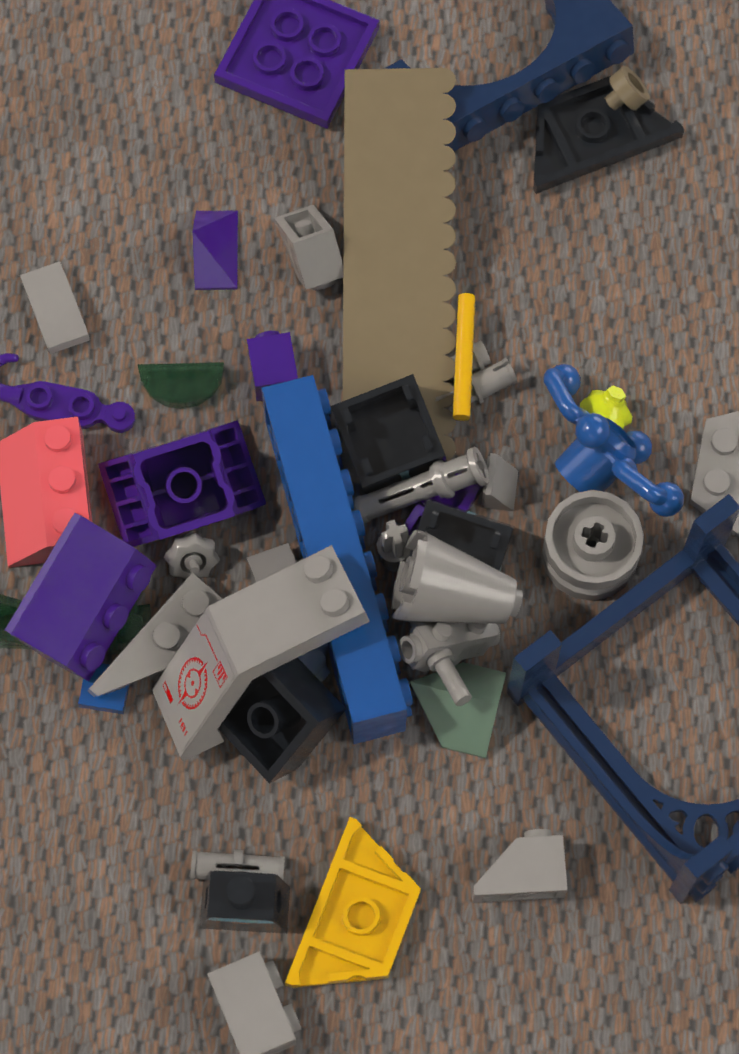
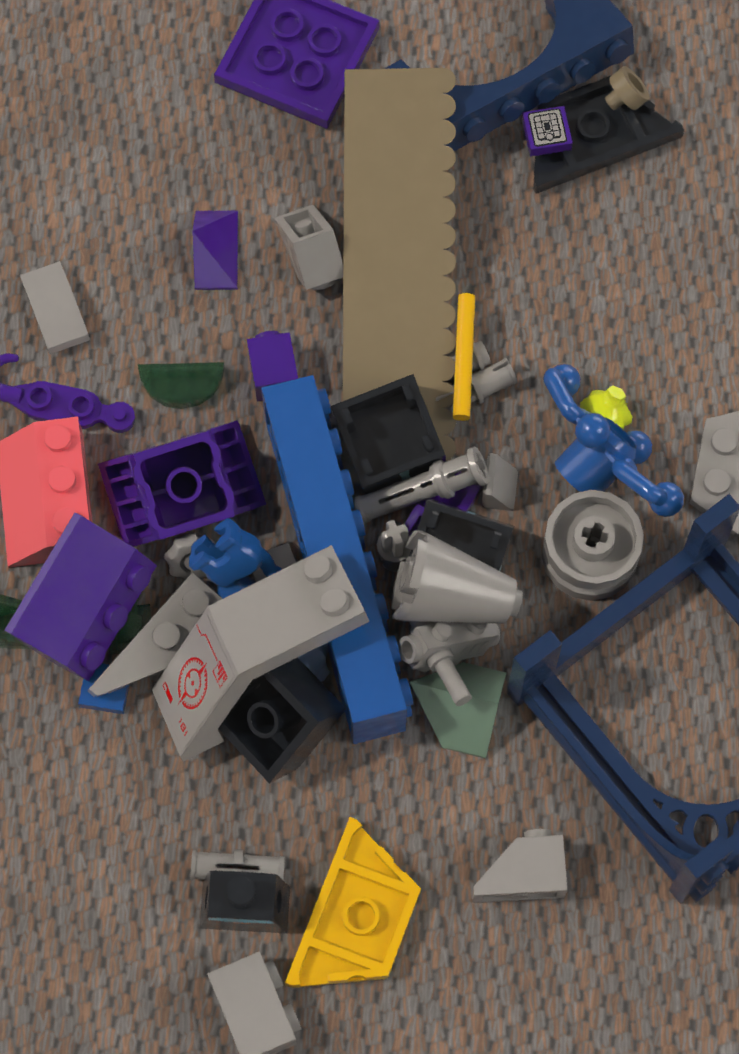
none -> blue animal [189,518,282,599]
none -> tile [522,106,572,157]

